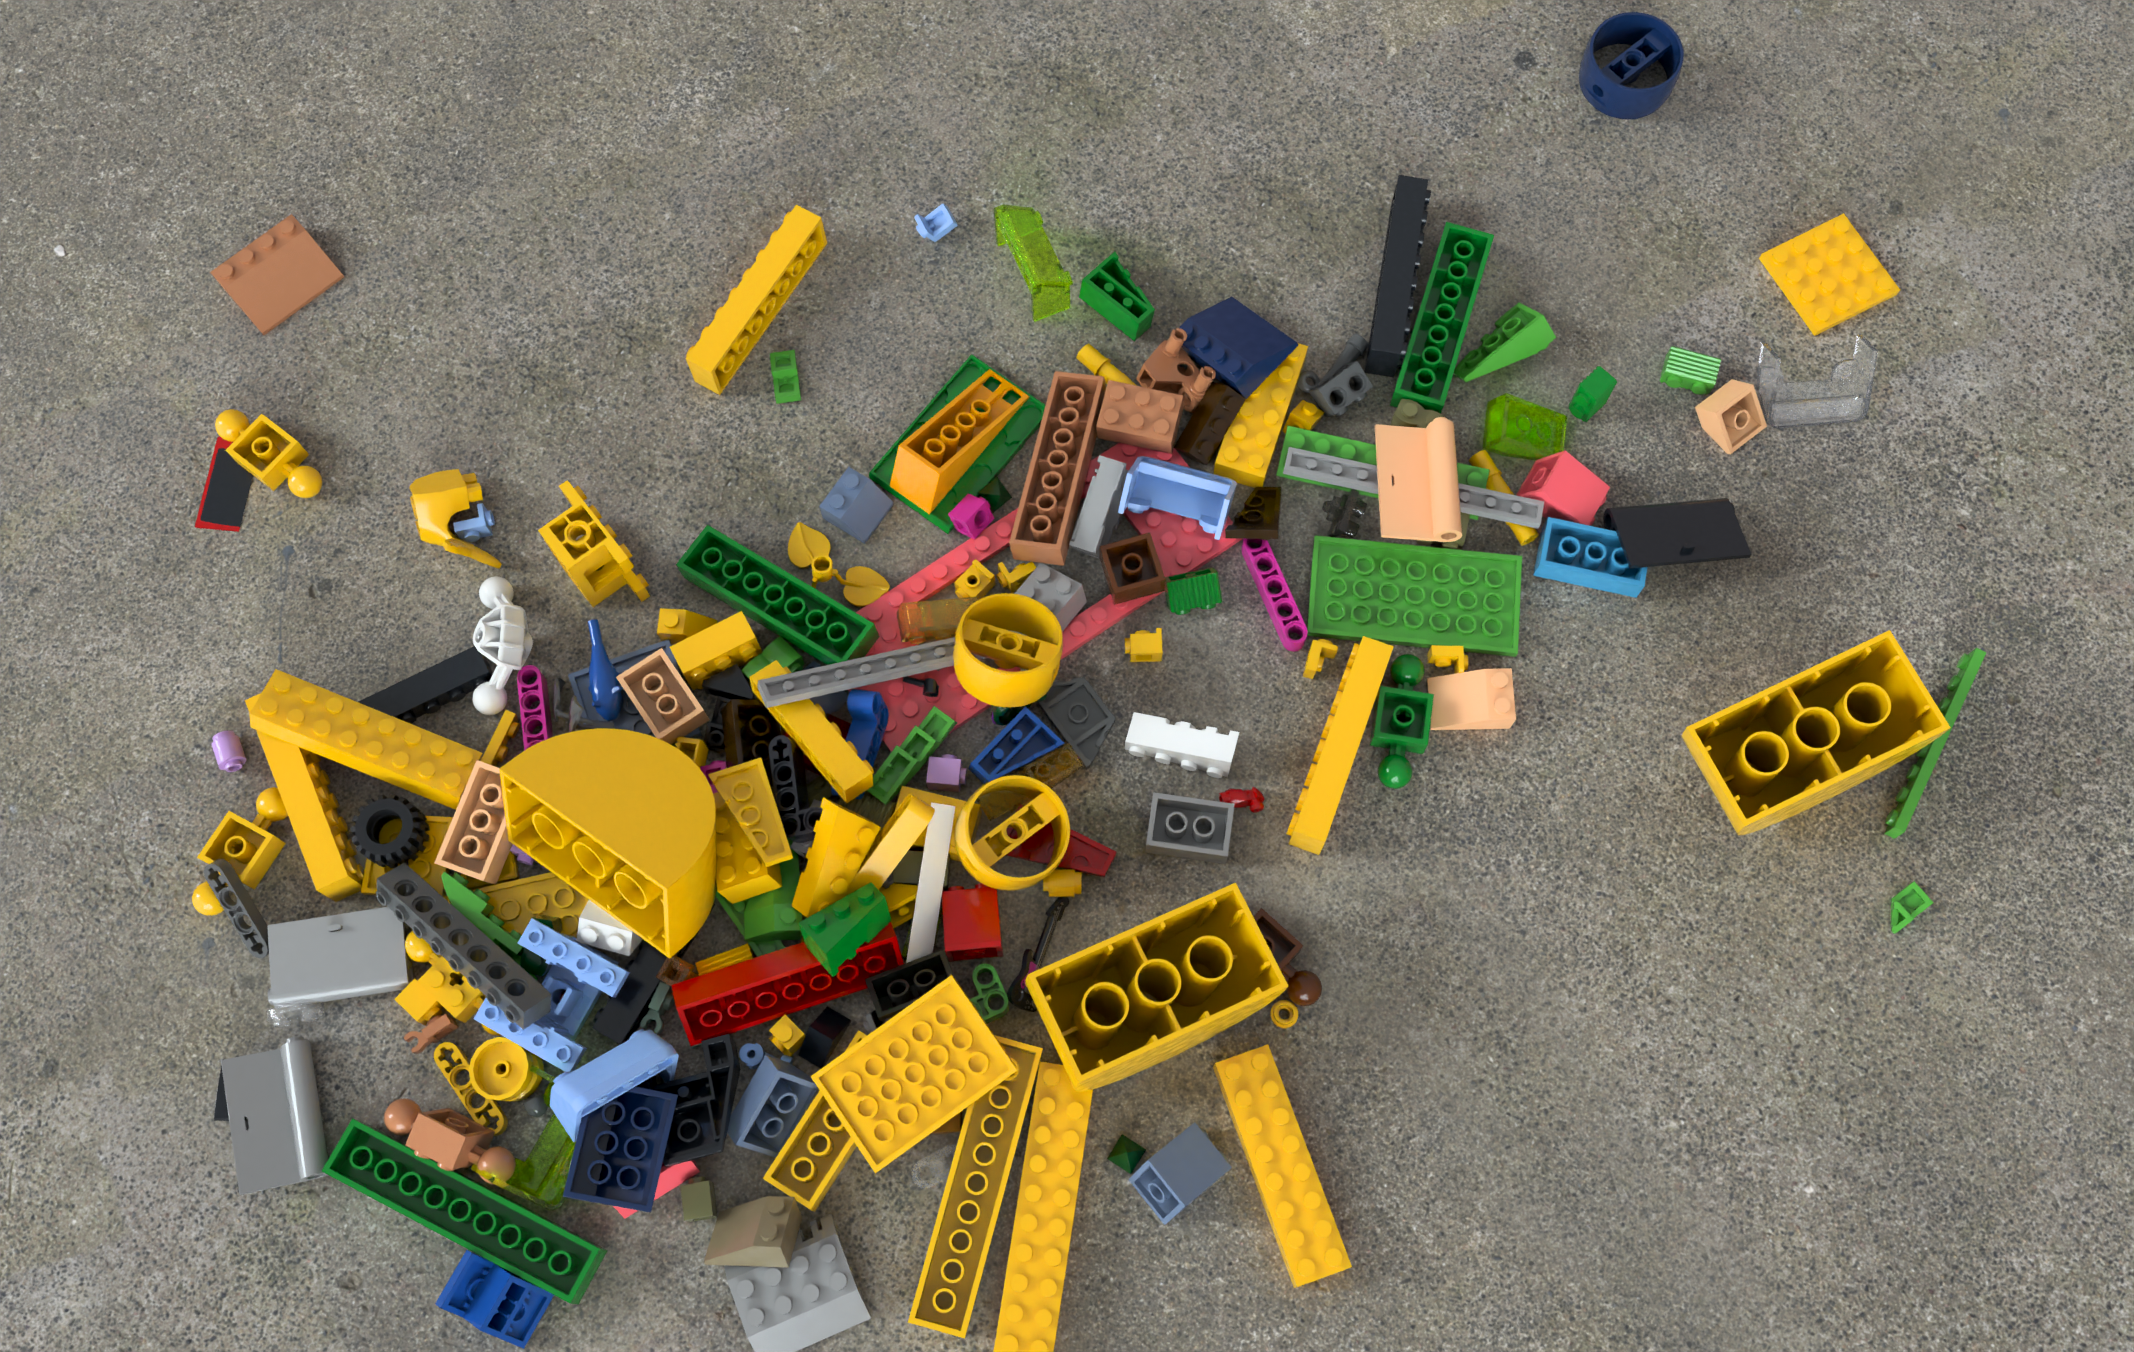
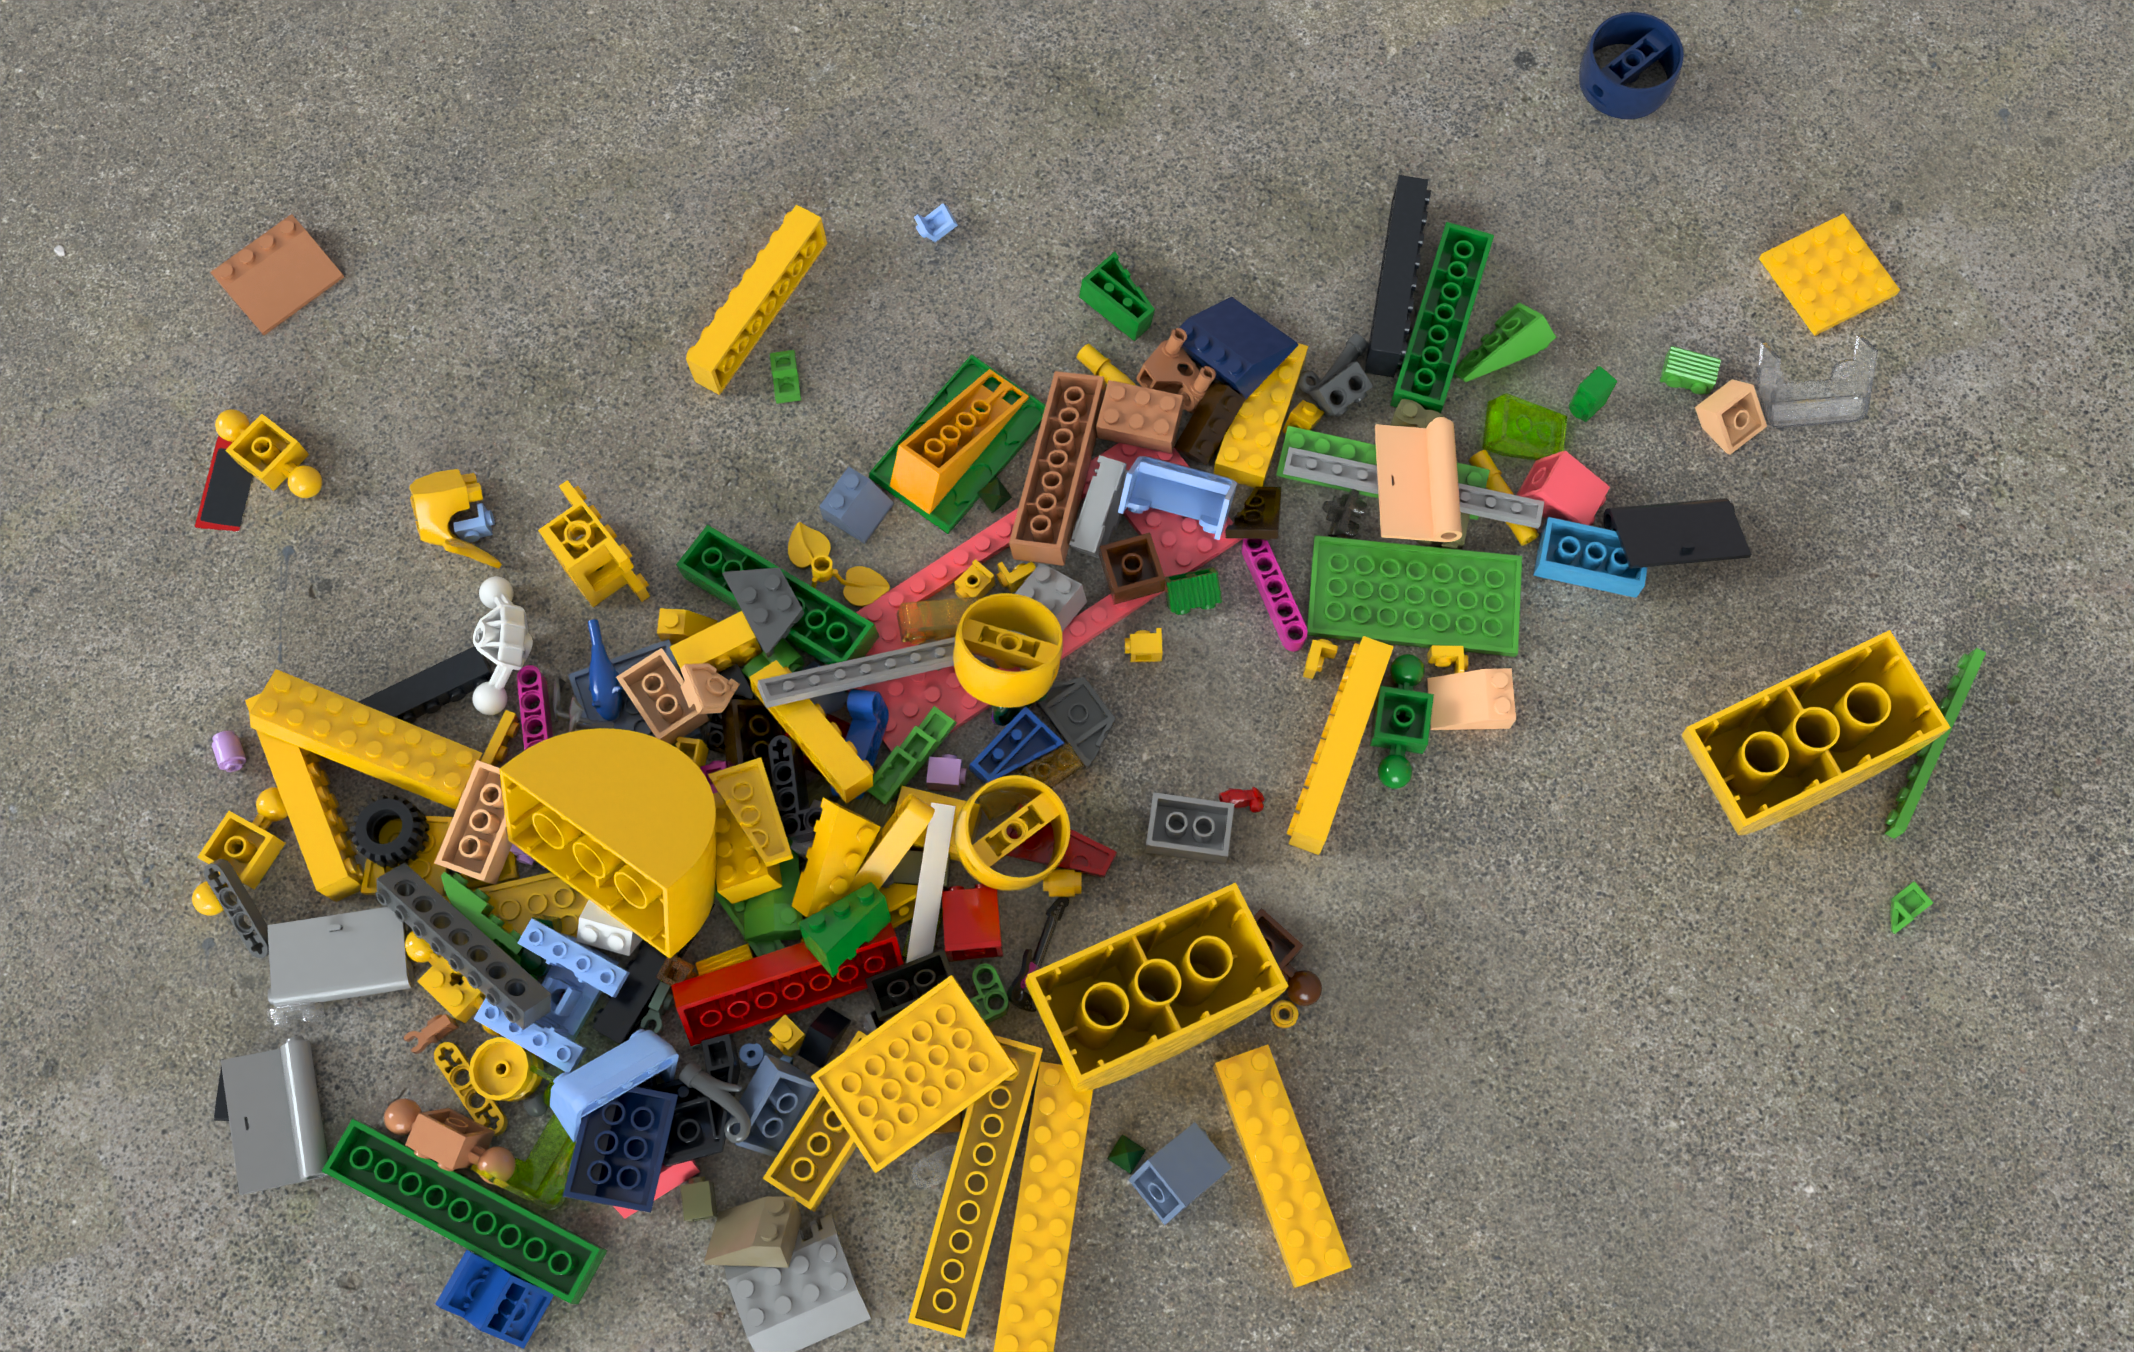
yellow brick [394,978,443,1026] -> none
black hand [903,676,939,697] -> none
dark pink brick [948,493,995,540] -> none
clear neon green windscreen [993,204,1073,322] -> none
white wedge [1125,712,1239,778] -> none
none -> dark grey plant [679,1061,751,1143]
none -> light nougat plate [681,663,740,714]
none -> dark grey wing [722,568,805,658]

